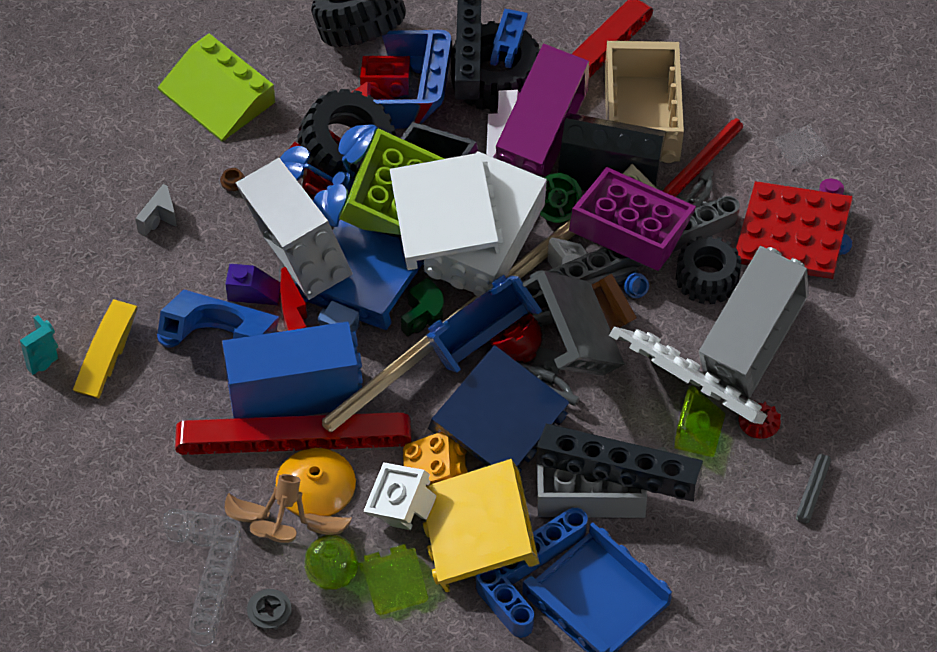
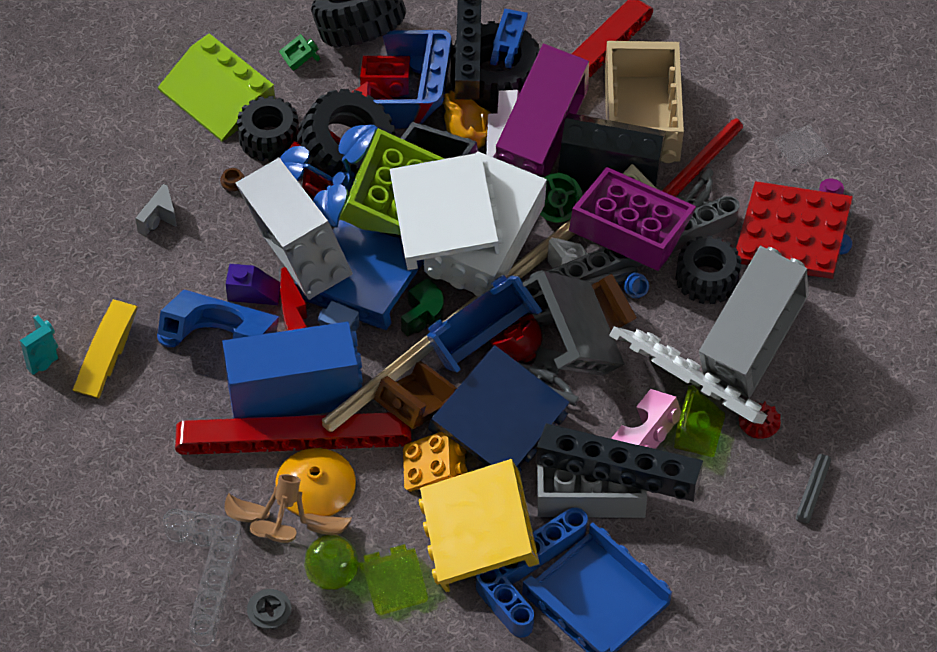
white panel [363,462,436,530] -> none
none -> black tyre [237,96,299,162]
none -> green bracket [279,34,321,71]
none -> reddish brown panel [374,361,457,429]
none -> light orange piece [443,91,491,149]
none -> bright pink arch [611,389,682,449]

